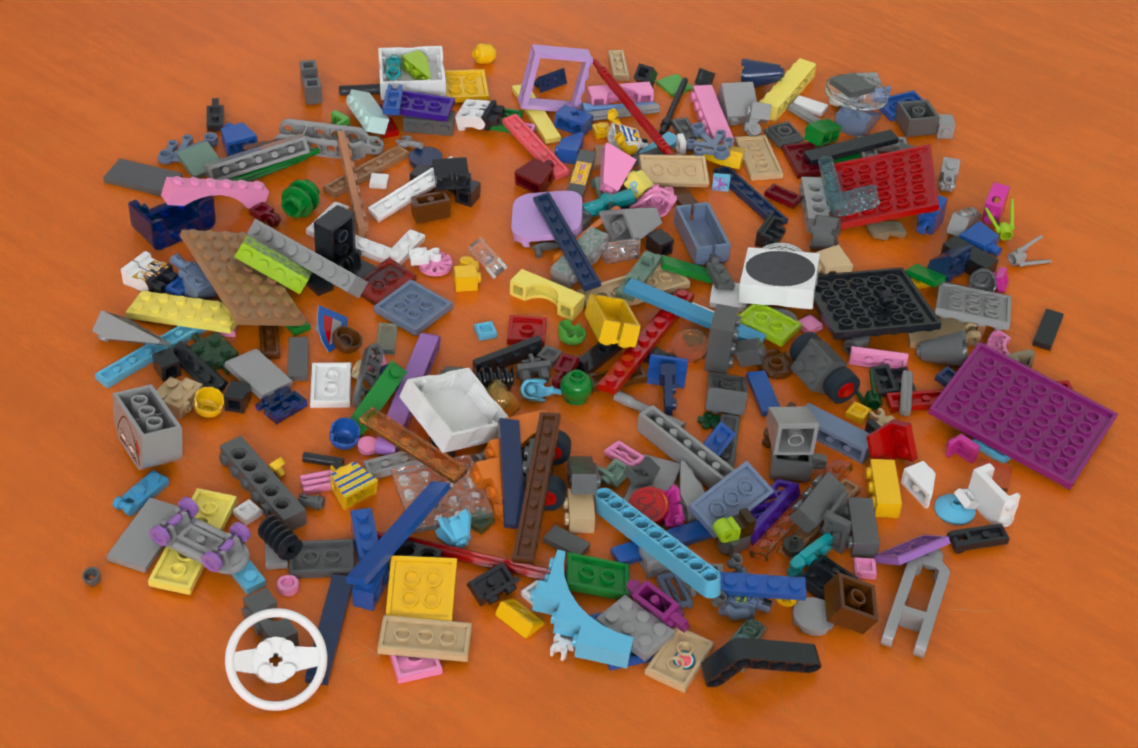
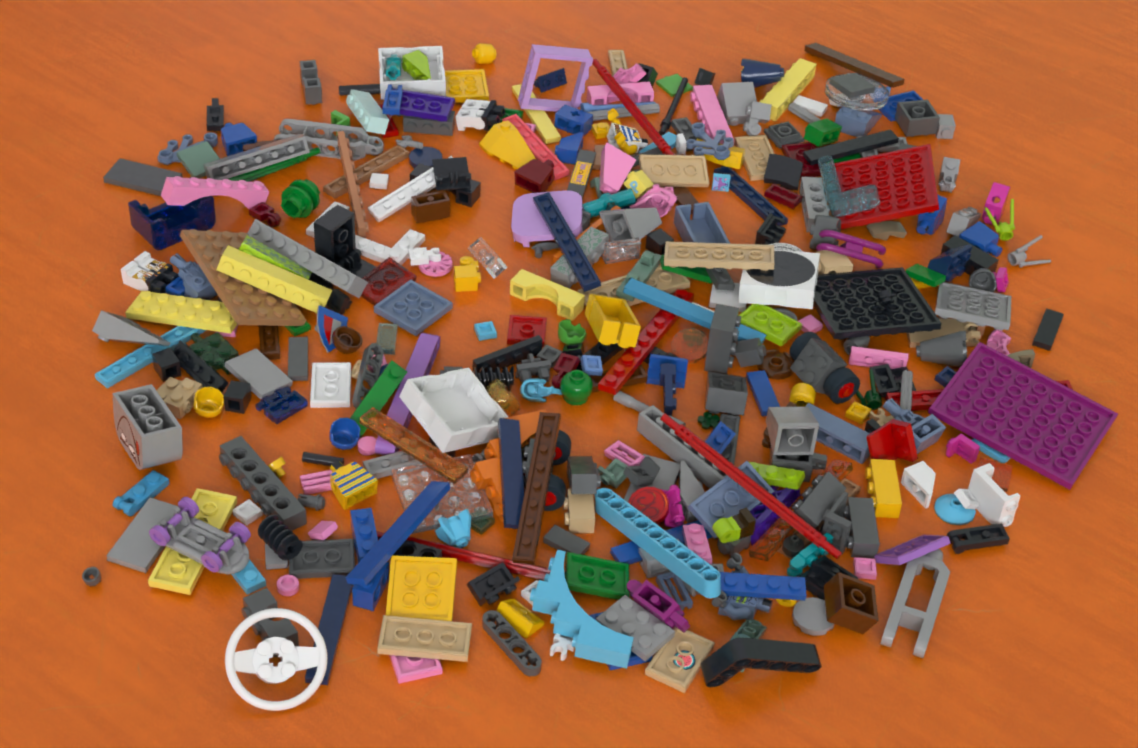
none -> light yellow brick [217,245,332,313]
none -> bright pink tile [308,521,338,540]
none -> black tile [327,289,352,315]
none -> yellow wedge [479,120,536,170]
none -> dark grey beam [482,610,542,676]
none -> black plate [562,343,584,356]
none -> medium blue tile [581,355,603,376]
none -> bright pink tile [613,63,646,84]
none -> red axle [660,413,842,559]
none -> tan plate [664,241,774,271]
none -> bright pink plate [682,523,712,565]
none -> lime plate [749,462,805,490]
none -> black slope [764,154,803,190]
none -> yellow head [789,383,816,407]
none -> reddish brown tile [804,43,905,88]
none -> magenta piece [816,230,886,268]
none -> sand blue brick [883,398,946,454]

